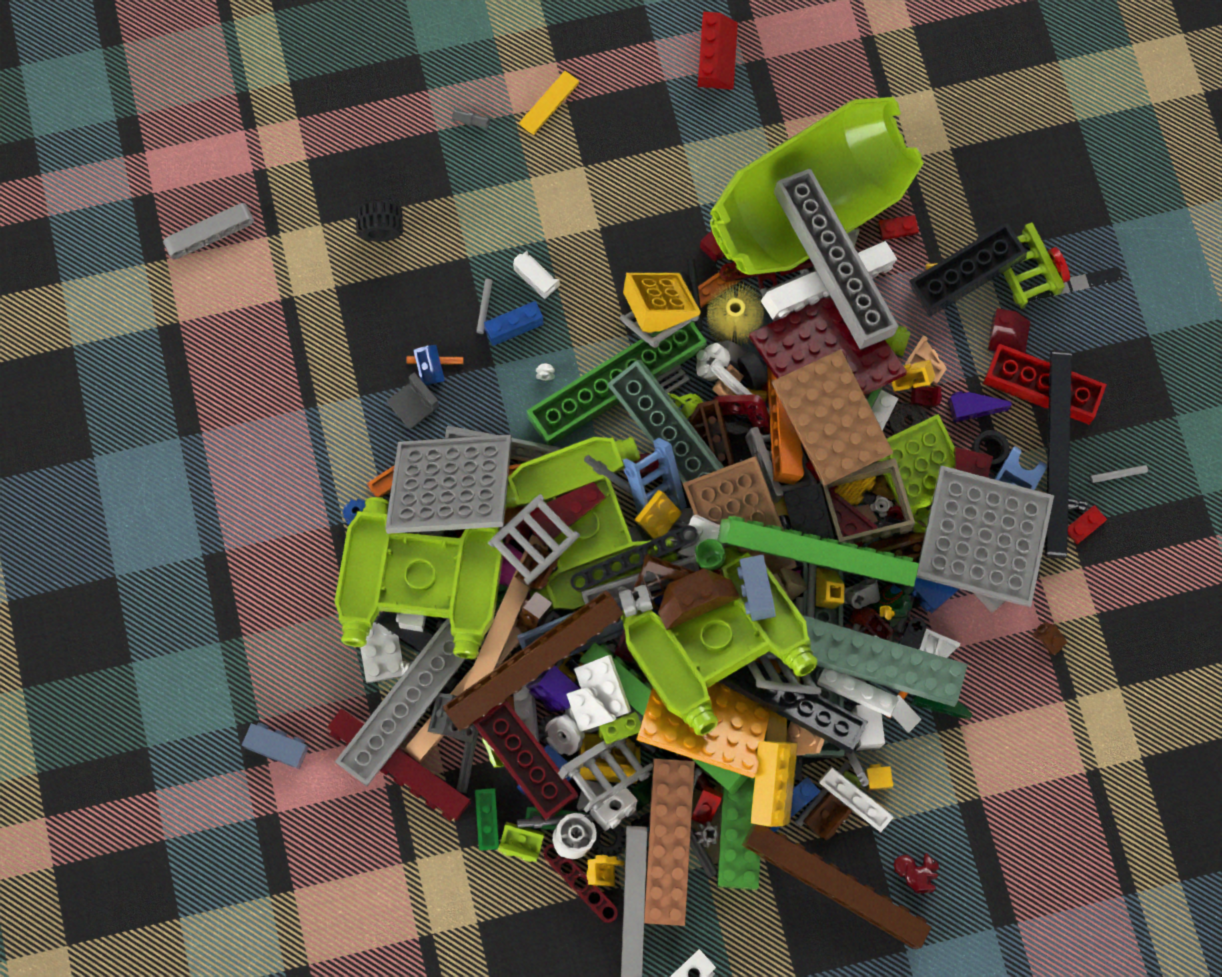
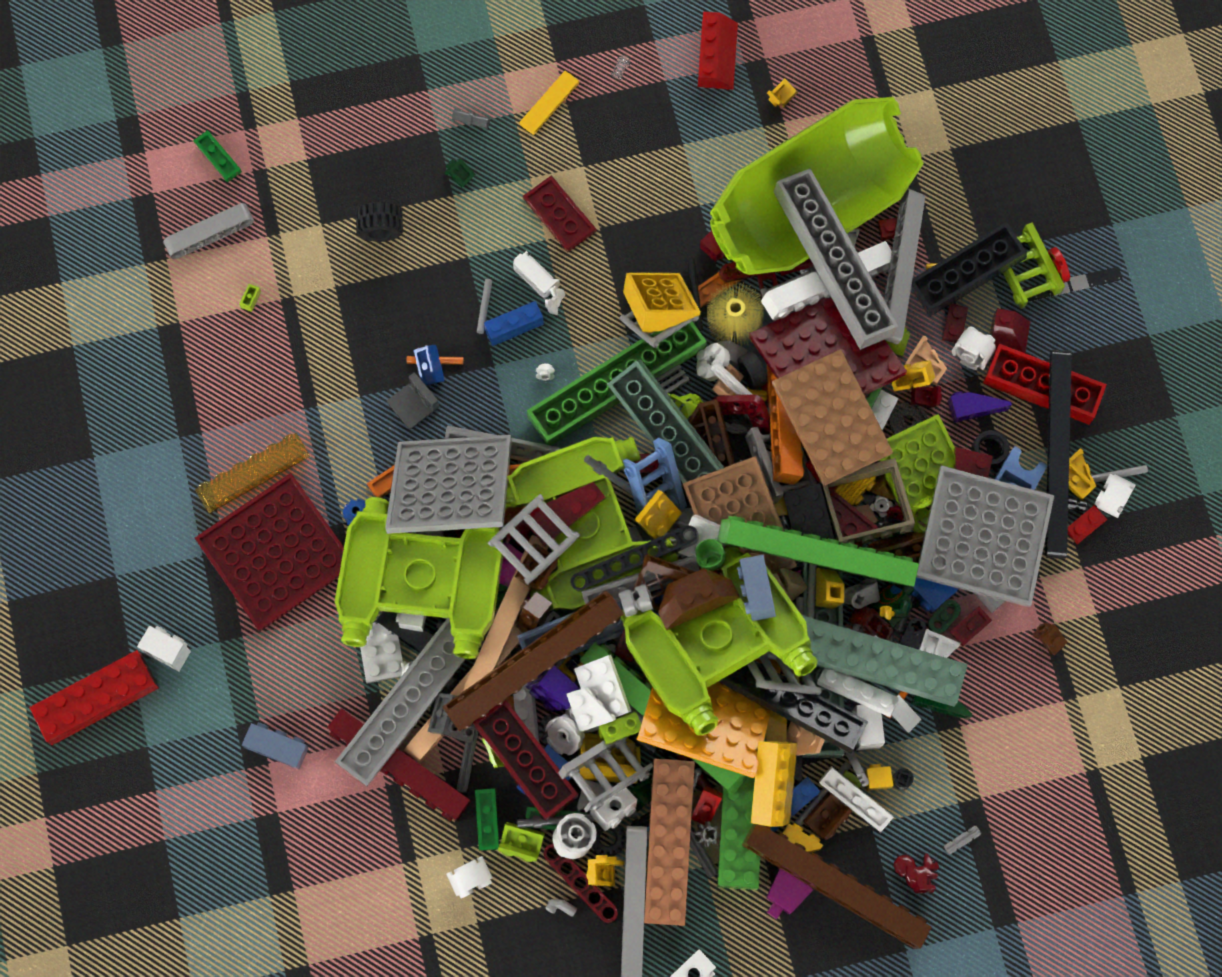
none -> red brick [29,650,159,745]
none -> white brick [137,626,191,672]
none -> green plate [193,130,242,183]
none -> clear yellow brick [195,433,310,514]
none -> dark red plate [195,473,344,632]
none -> lime piece [239,284,261,312]
none -> dark green bracket [444,158,476,188]
none -> white brick [446,856,493,898]
none -> dark red tile [522,175,597,253]
none -> white piece [545,286,565,315]
none -> light grey arm [546,899,577,917]
none -> clear pin [611,55,630,80]
none -> magenta torso [766,869,813,920]
none -> yellow bracket [767,79,798,108]
none -> yellow slope [782,823,823,853]
none -> light grey beam [884,189,925,344]
none -> black wheel [892,768,914,790]
none -> dark green plate [928,600,961,634]
none -> dark red plate [942,304,968,343]
none -> light grey axle [944,826,981,854]
none -> dark red plate [950,606,992,647]
none -> white brick [952,327,996,370]
none -> yellow wing [1069,448,1096,500]
none -> white brick [1095,474,1136,518]

